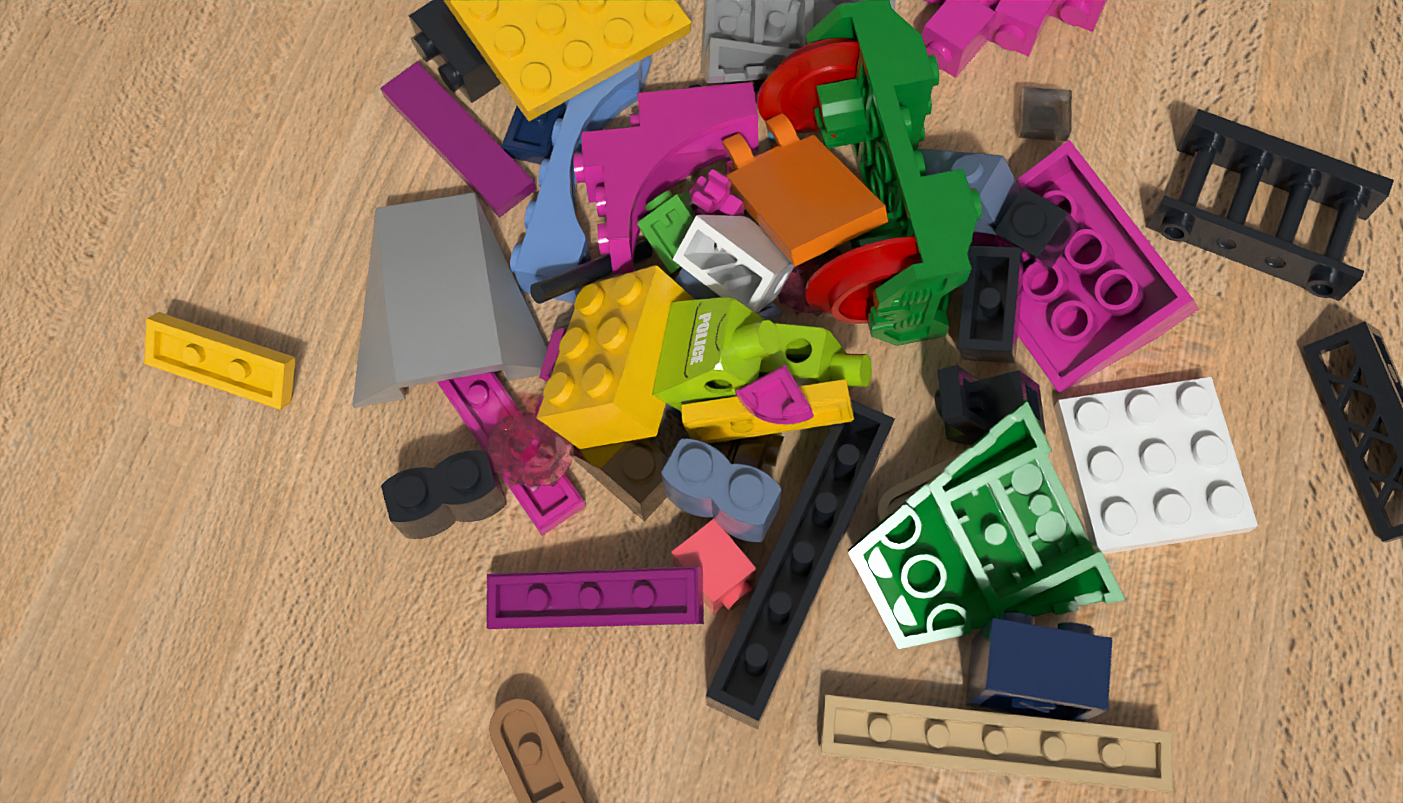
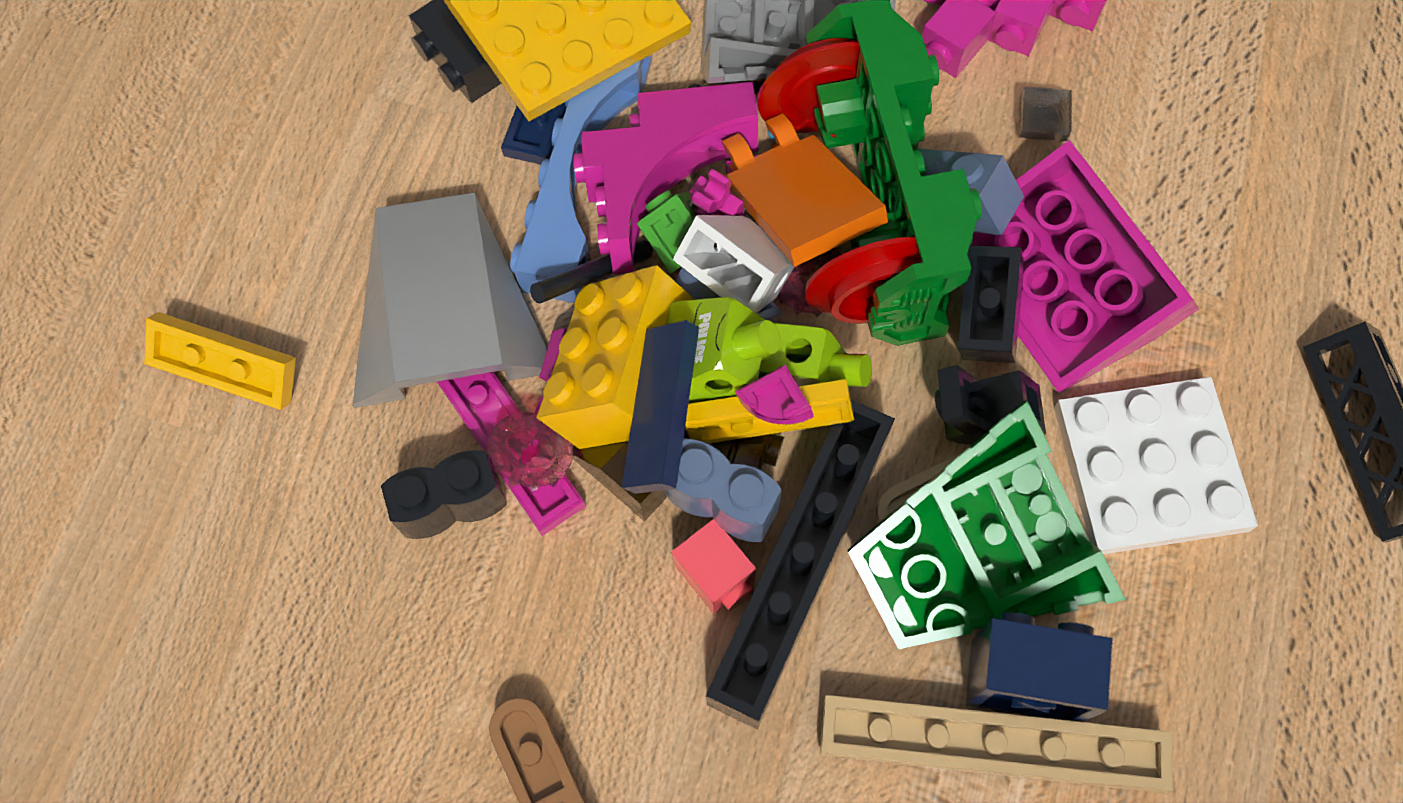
magenta tile [380,62,536,218] -> none
magenta tile [486,566,704,629] -> none
black brick [994,187,1080,270] -> none
black fence [1146,109,1394,301] -> none
none -> dark blue tile [621,320,699,493]

